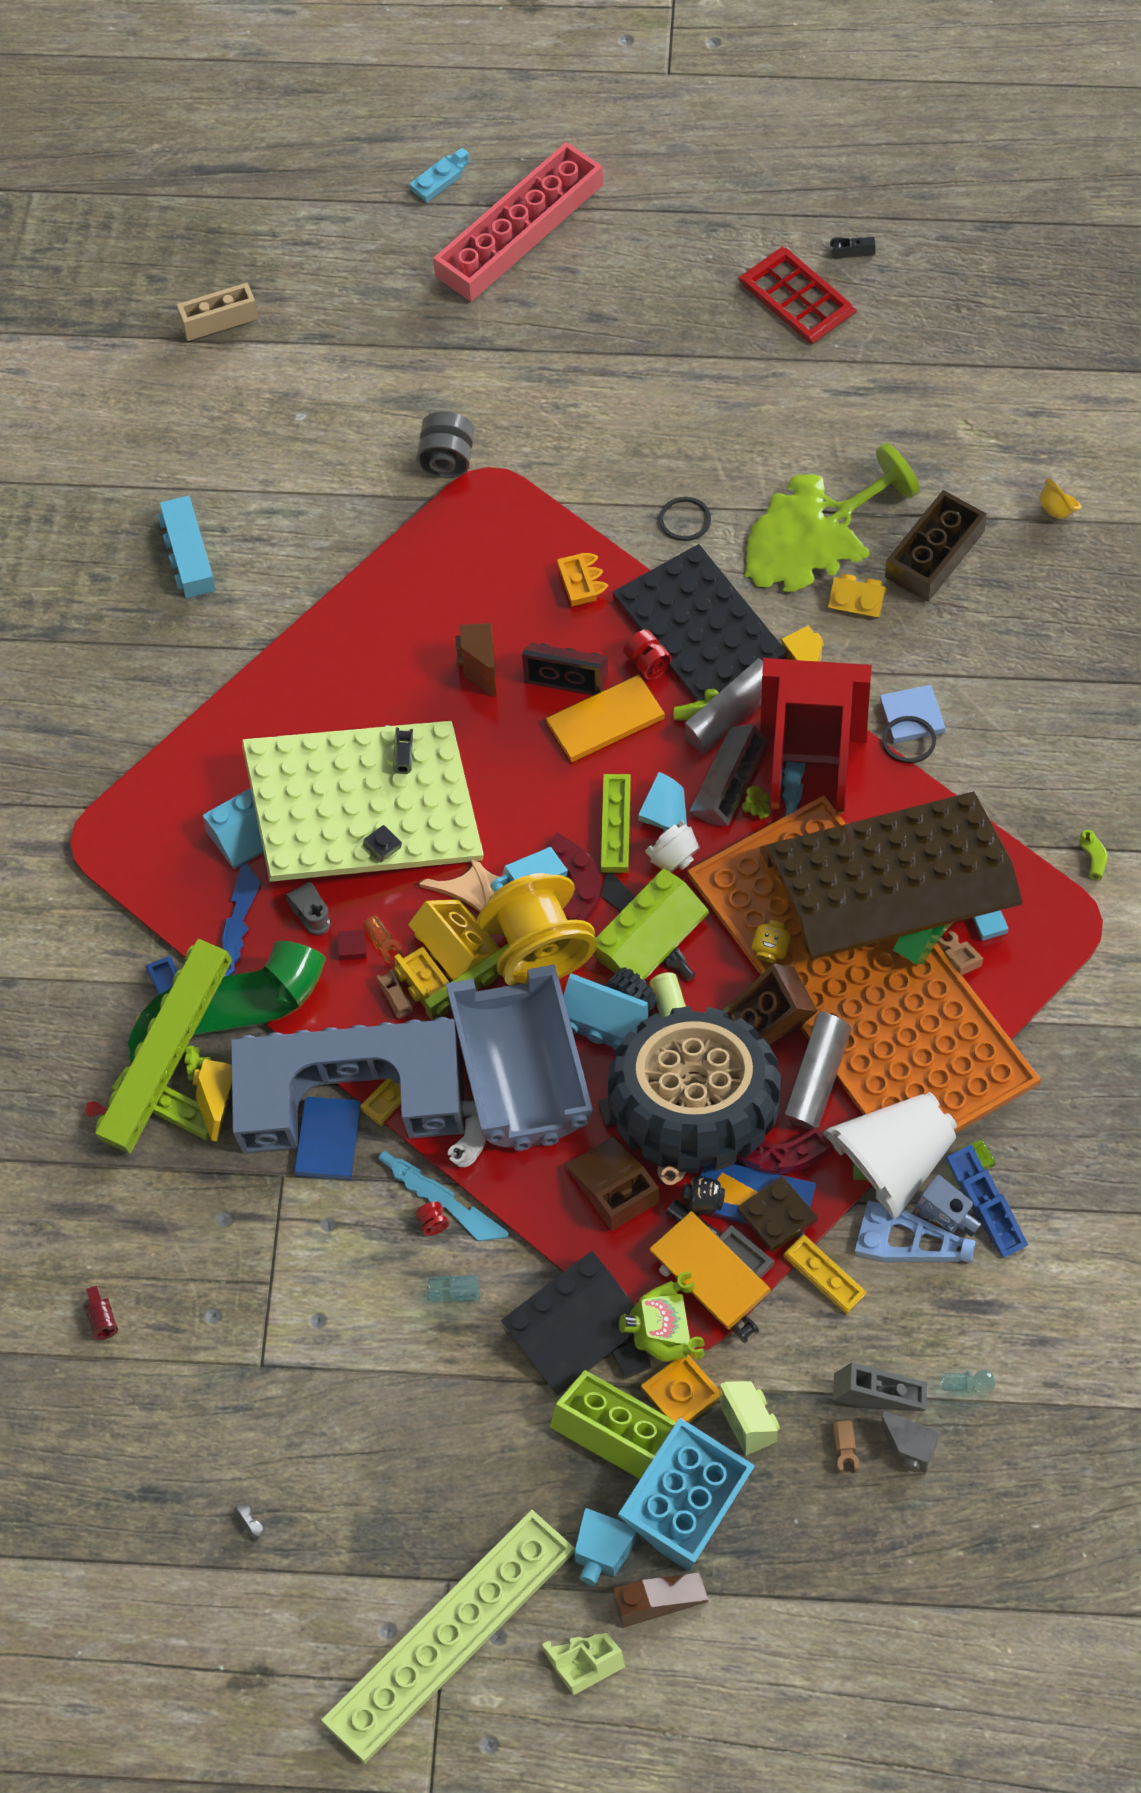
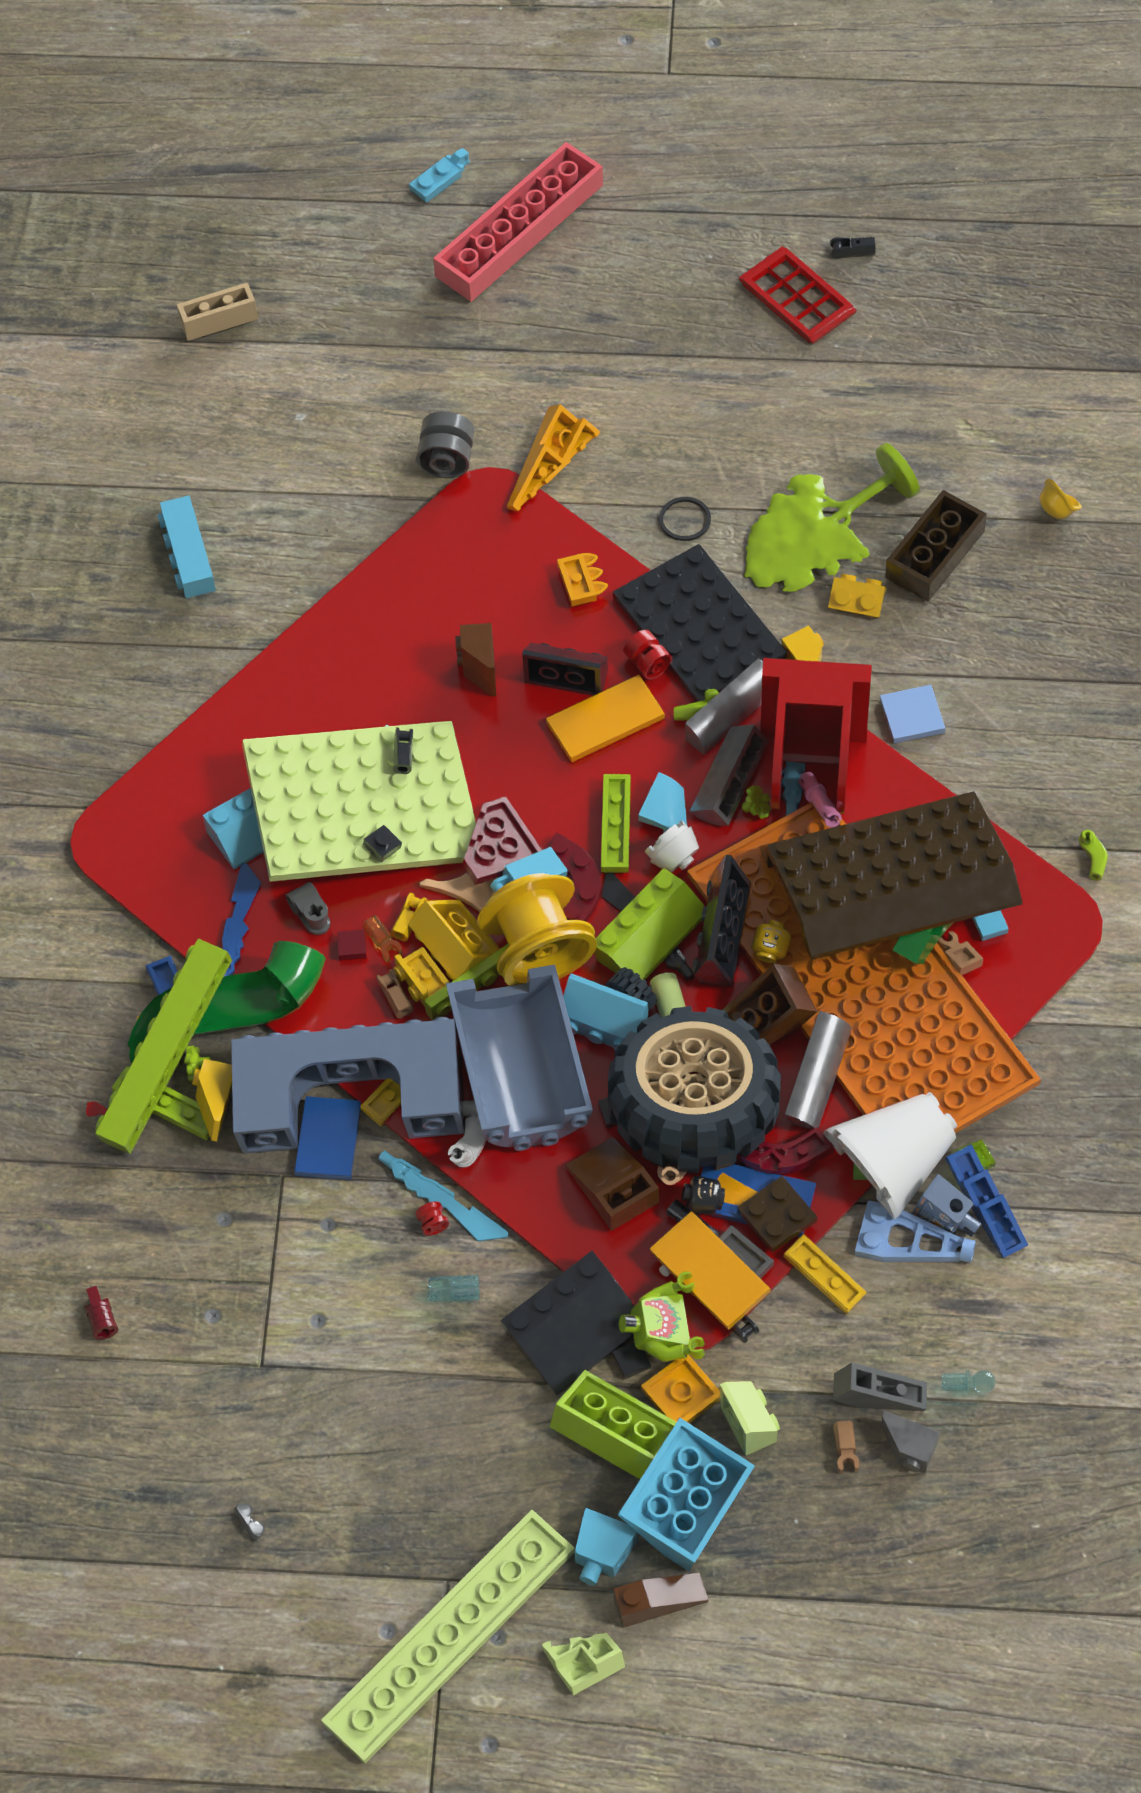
black piece [882,716,936,763] -> none
none -> yellow bar [390,893,427,942]
none -> plate [462,796,542,885]
none -> light orange wedge [507,404,600,511]
none -> black slope [692,855,751,987]
none -> bright pink pin [798,772,842,827]

